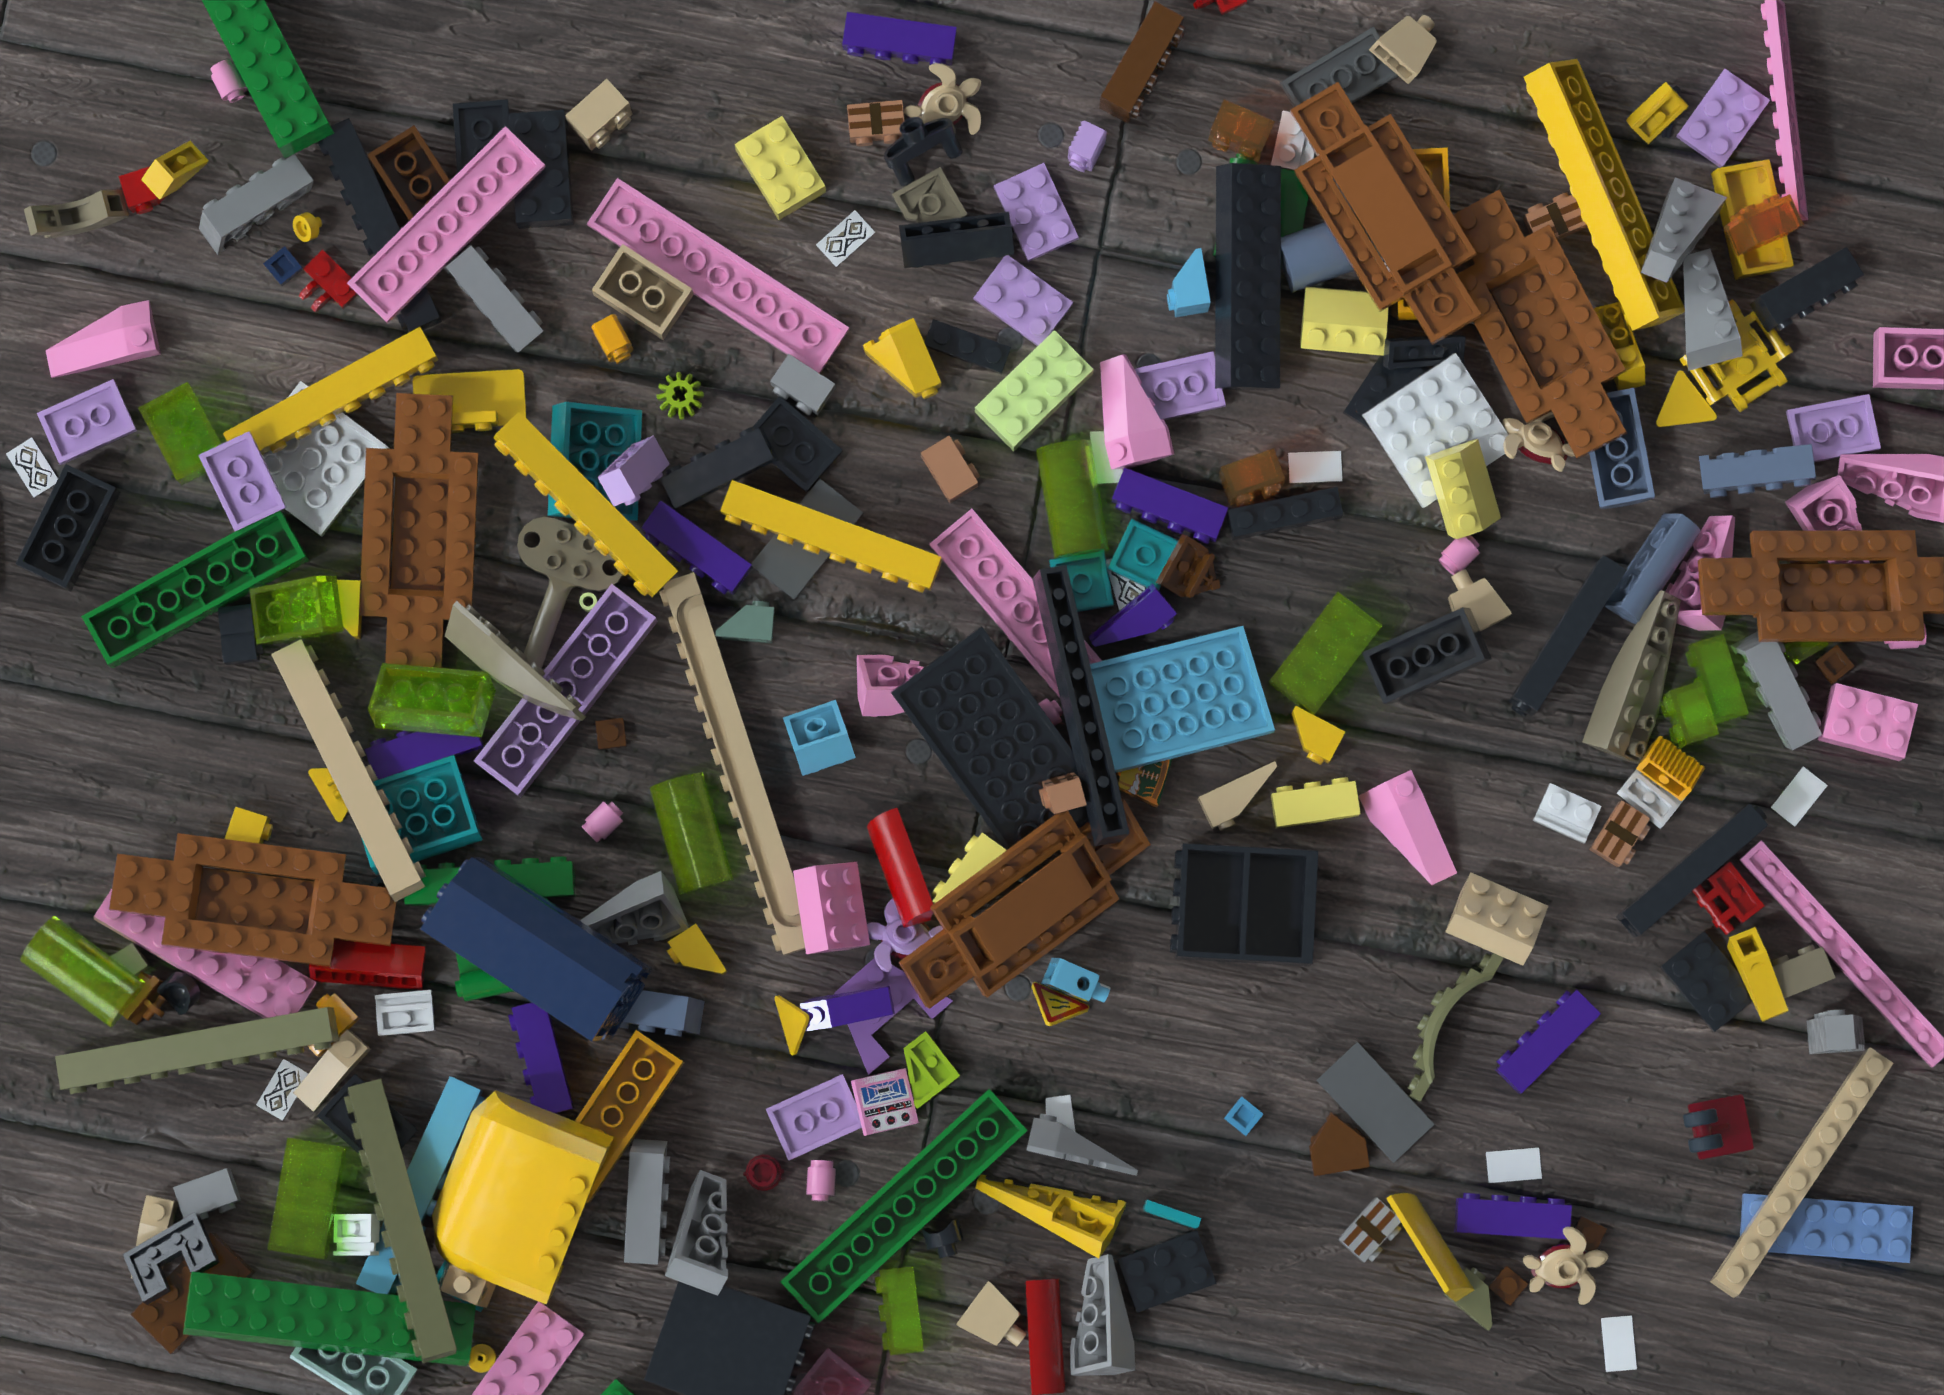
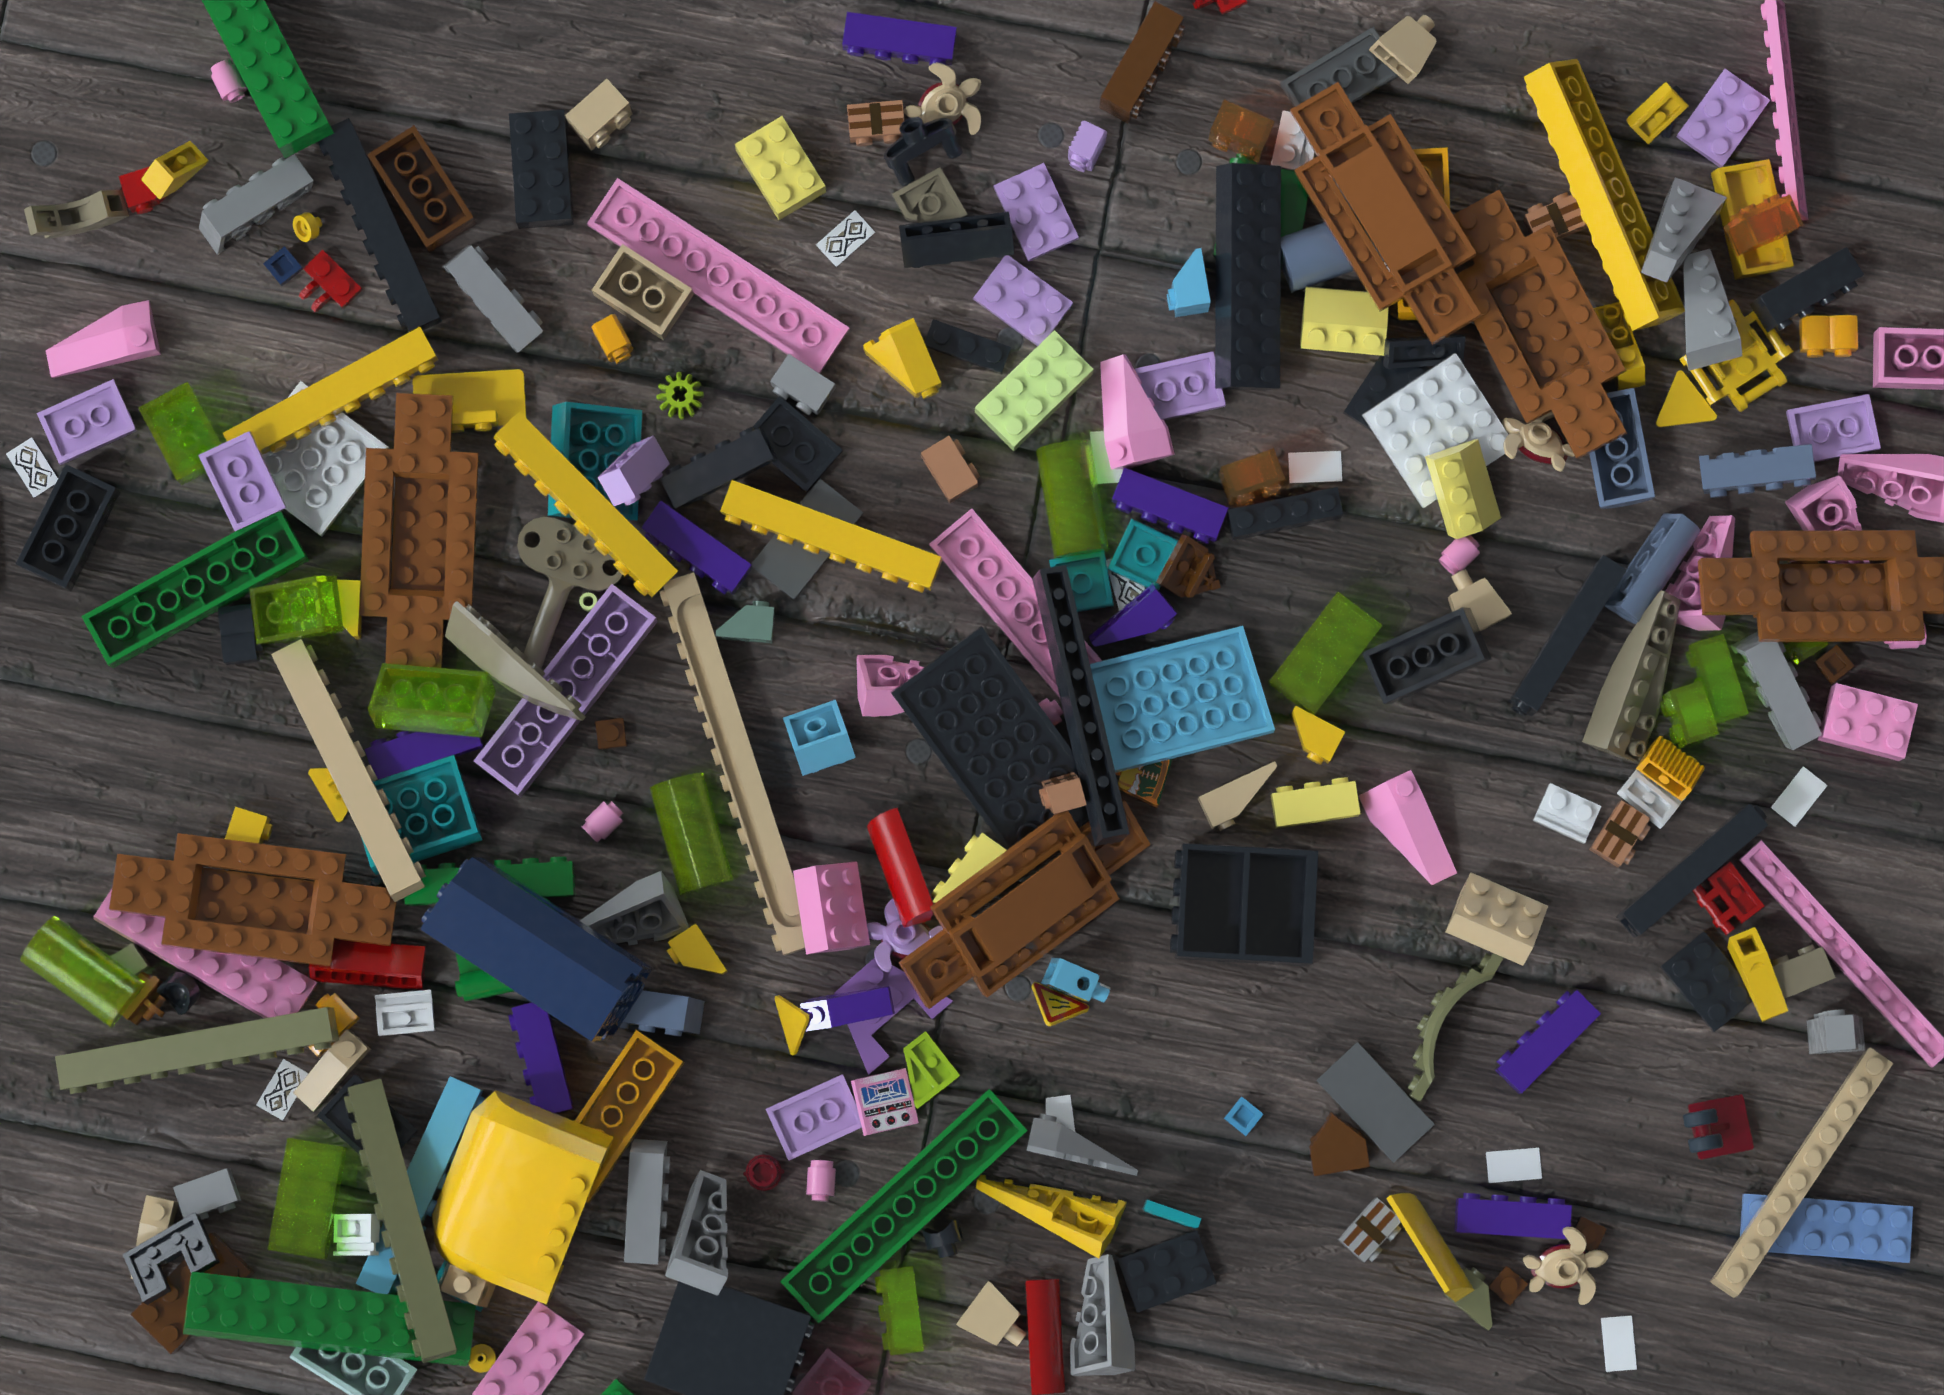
bright pink plate [347,126,546,324] -> none
black plate [452,99,510,174] -> none
none -> light orange brick [1799,315,1858,358]

